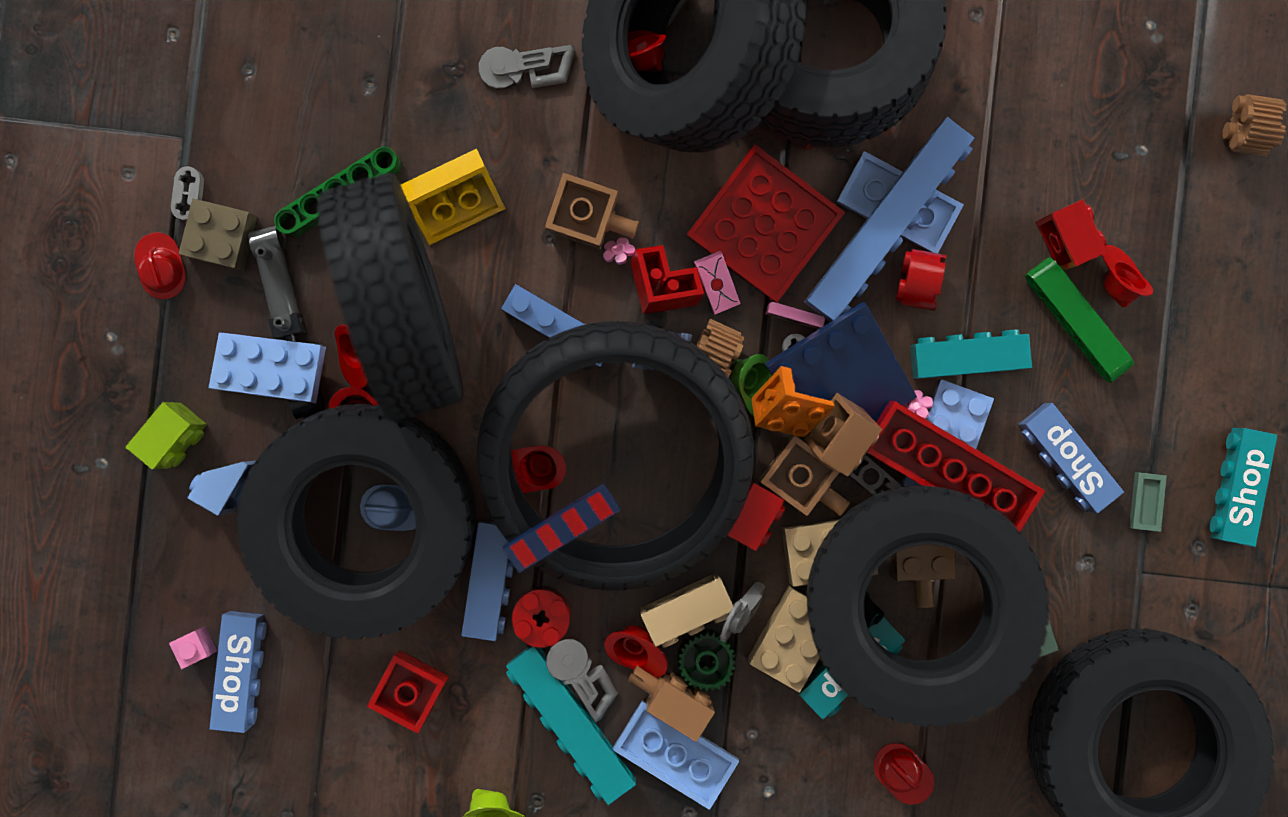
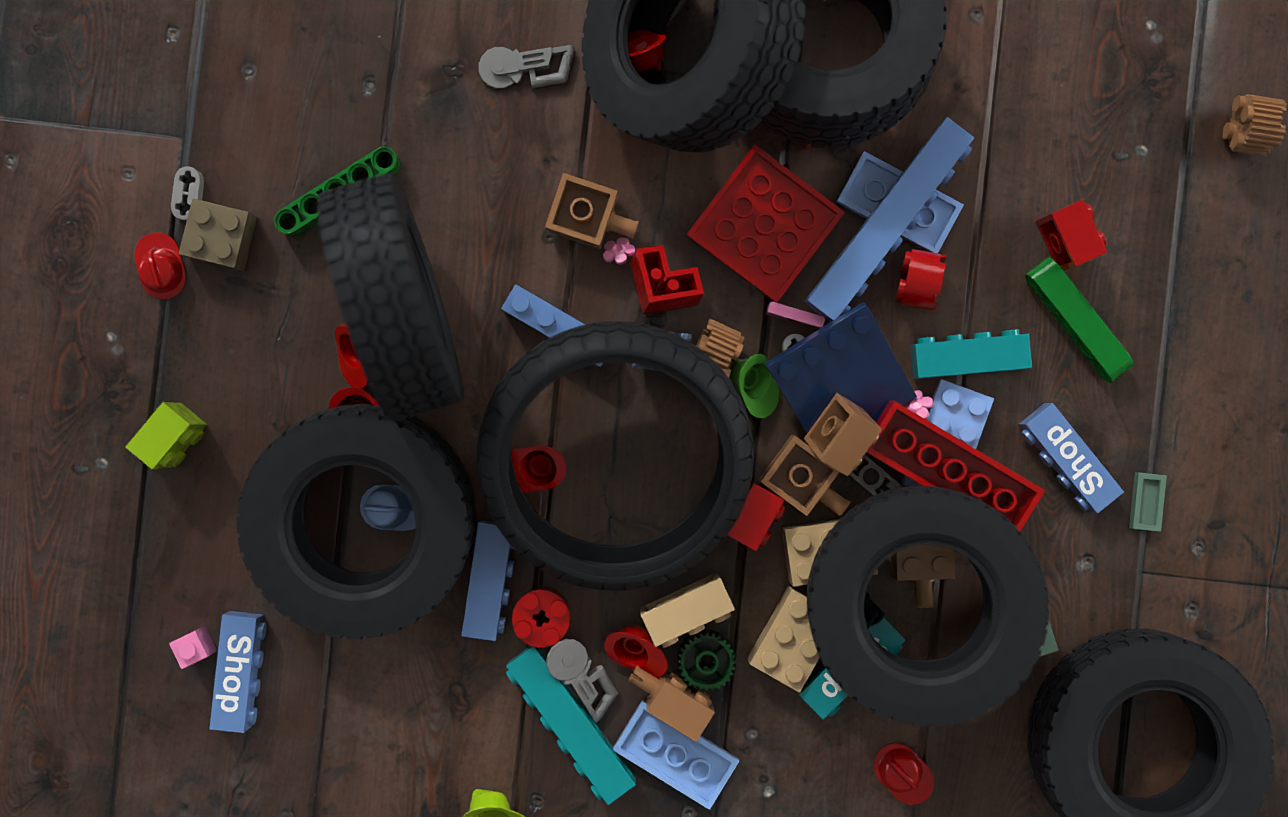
light blue slope [188,460,258,516] -> none
light blue plate [209,332,326,403] -> none
dark grey piece [248,226,325,419] -> none
red brick [367,650,449,734] -> none
yellow slope [401,149,506,245] -> none
tile [503,484,621,573] -> none
bright pink tile [694,251,741,314] -> none
light grey piece [721,582,765,642] -> none
orange bracket [751,366,835,437] -> none
red piece [1102,245,1153,308] -> none
teal brick [1210,428,1277,547] -> none

